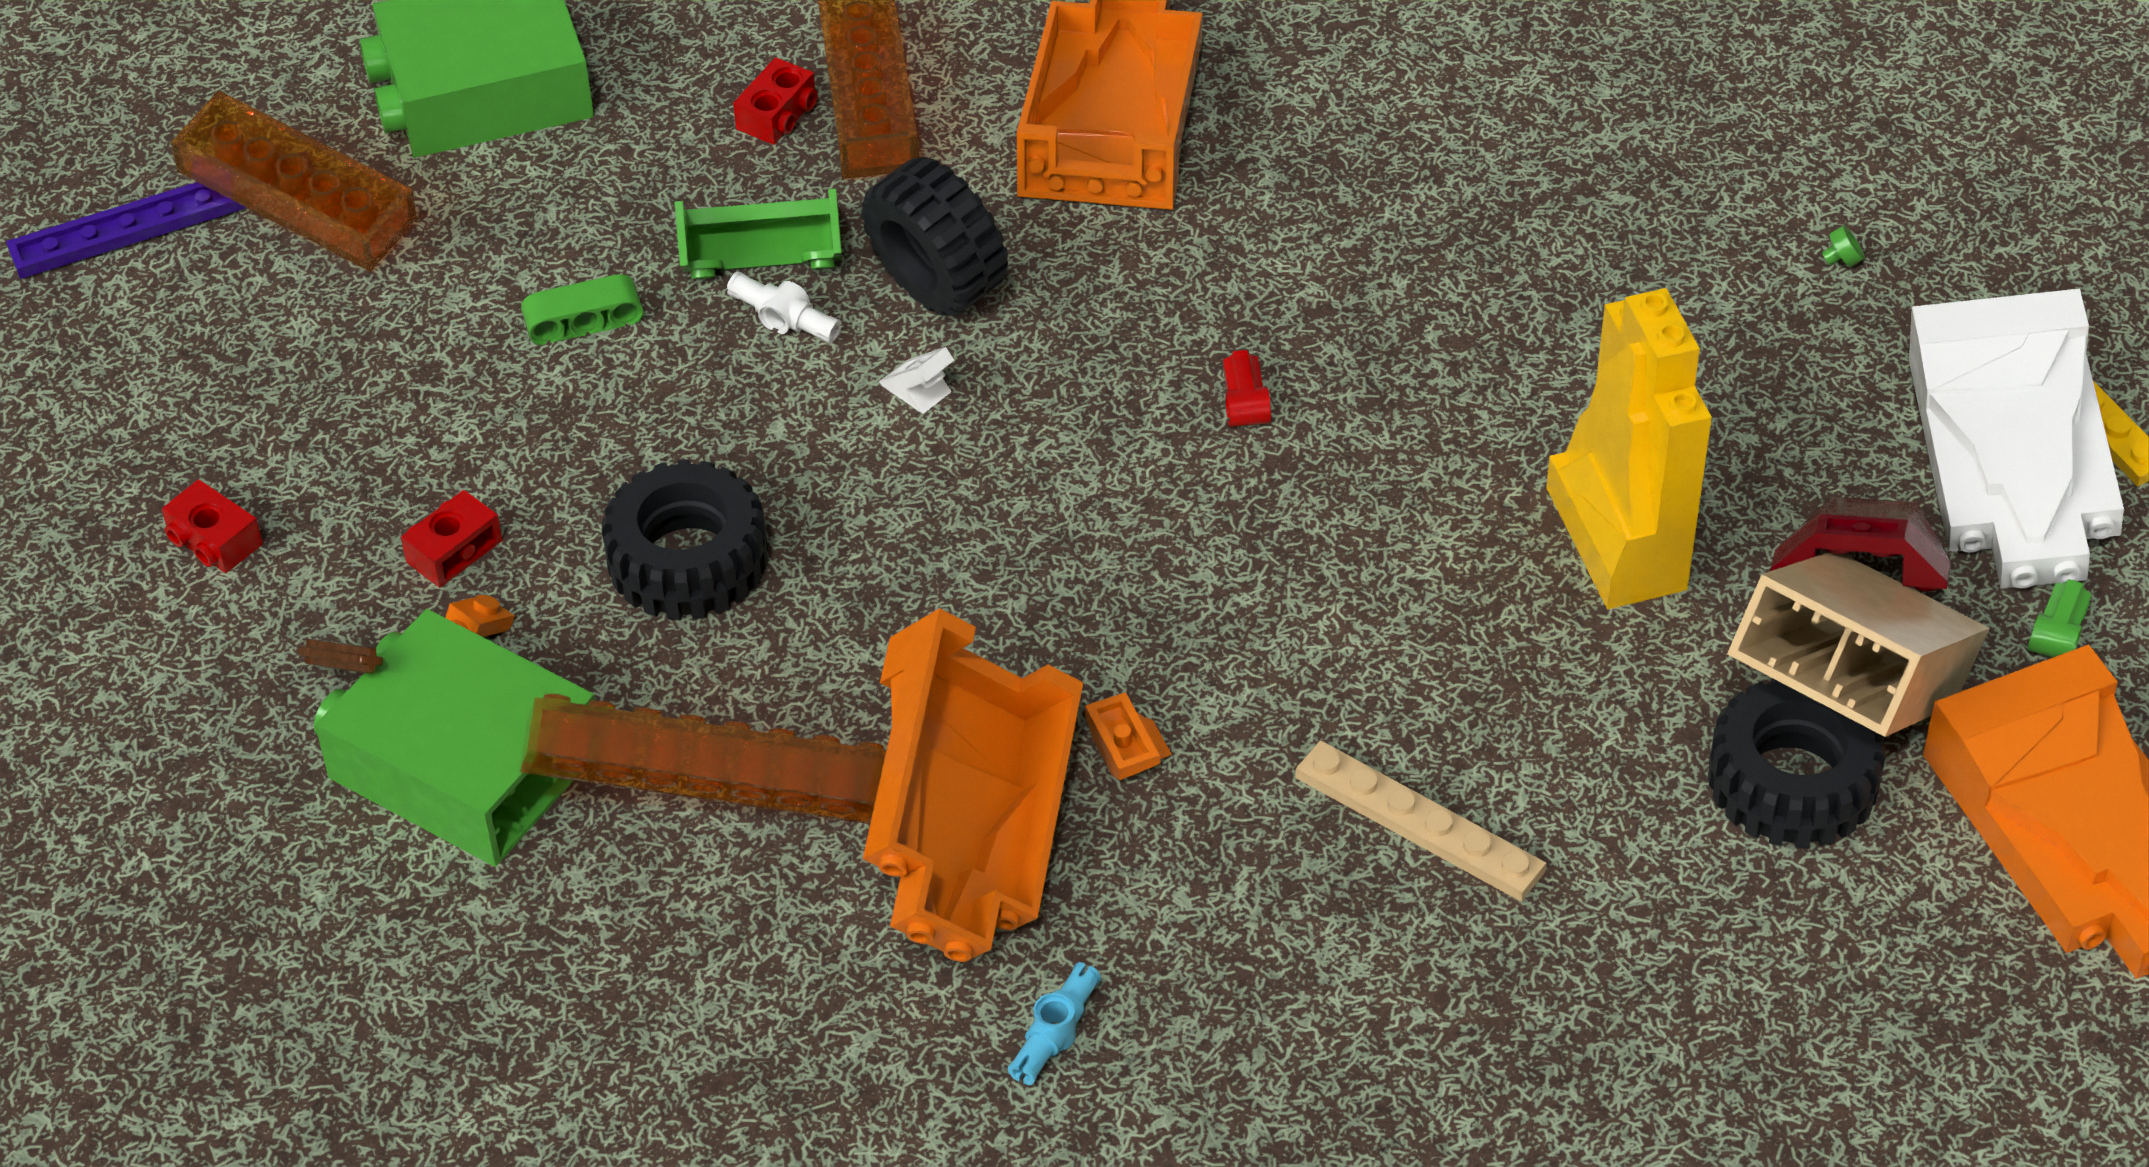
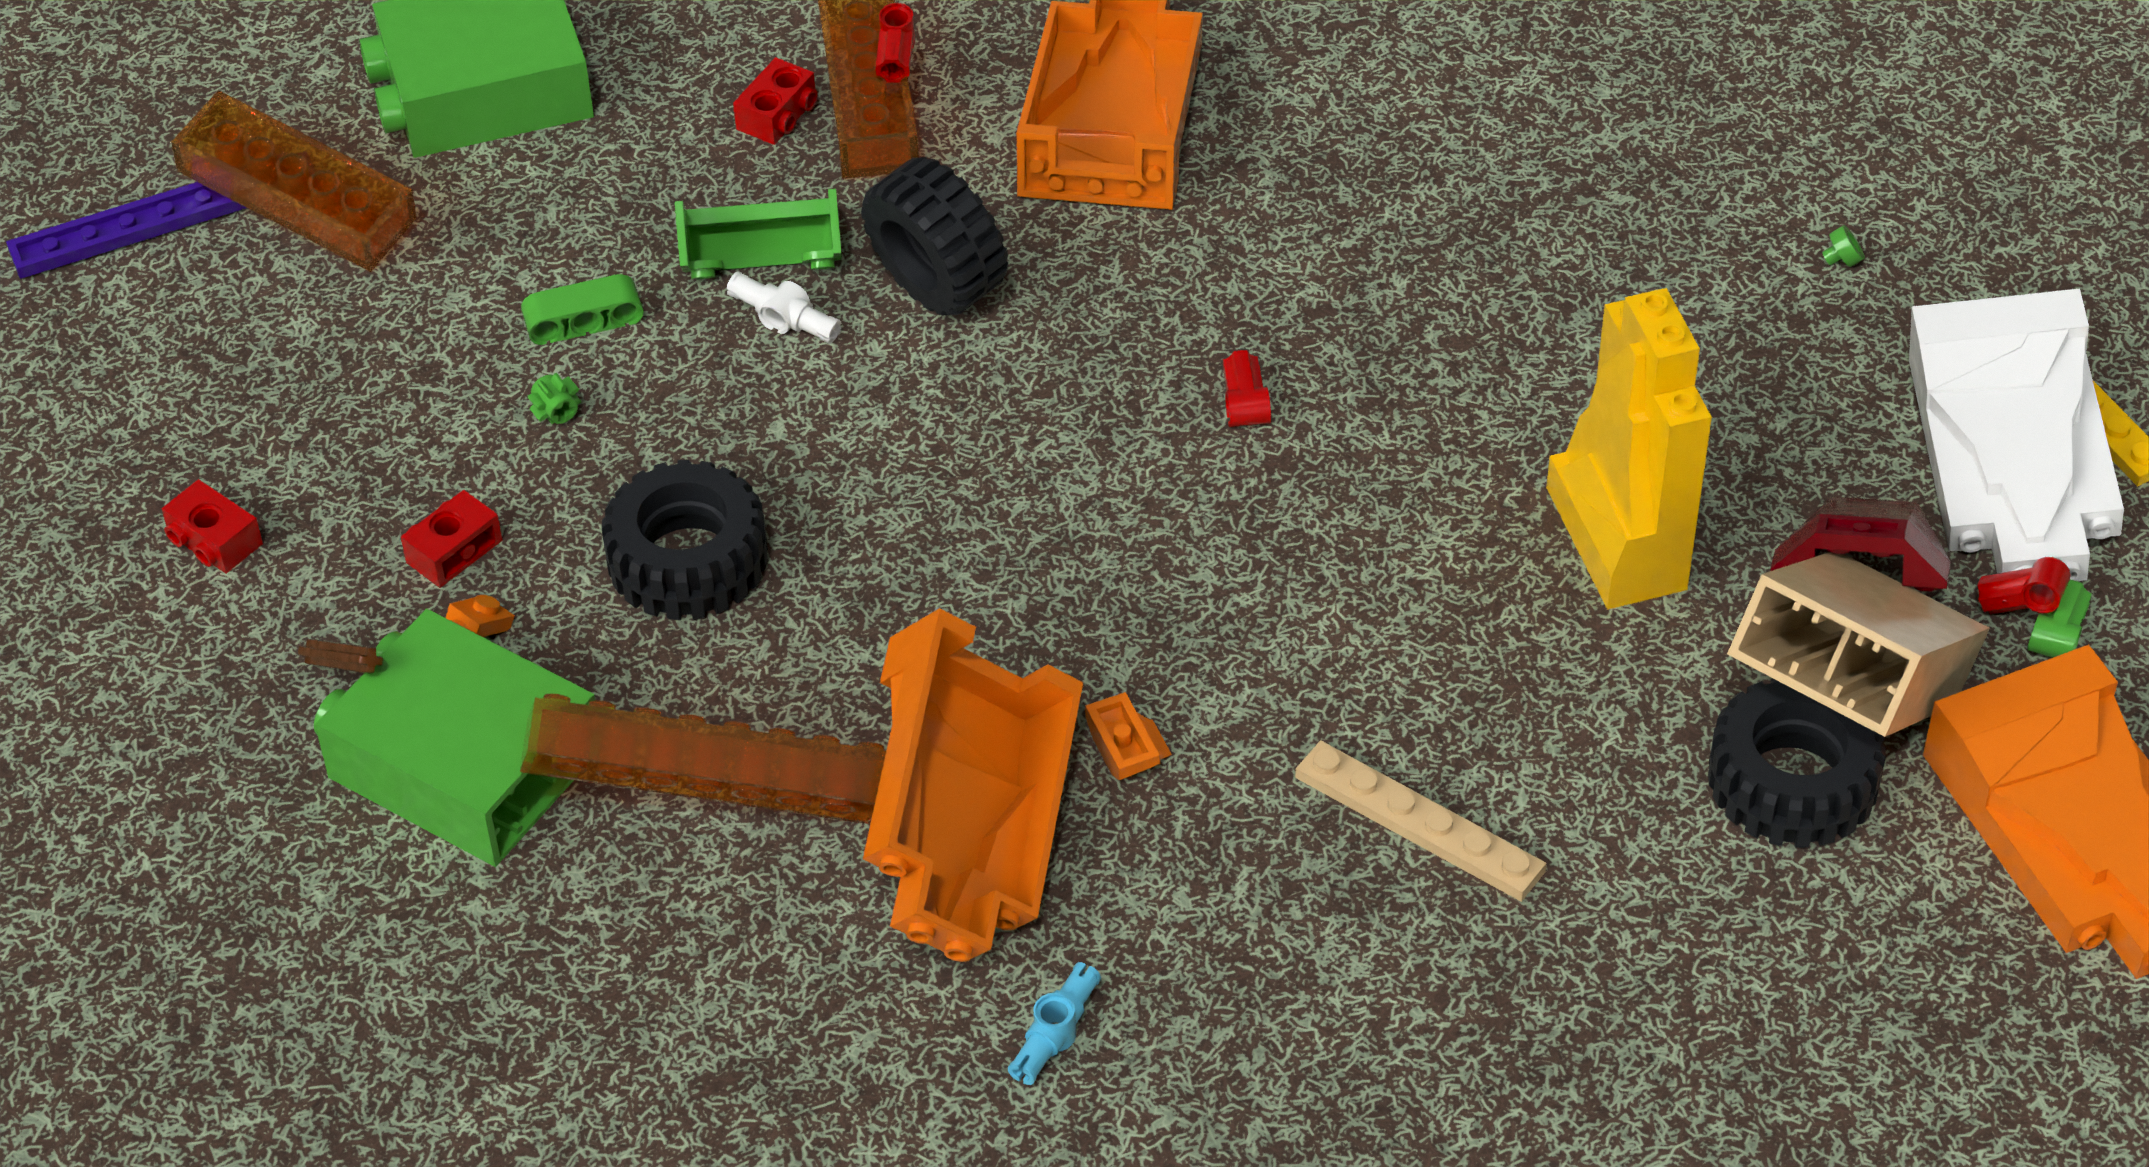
white slope [879,347,954,414] -> none
none -> bright green gear [528,373,581,424]
none -> red piece [875,3,916,83]
none -> red piece [1977,557,2071,614]

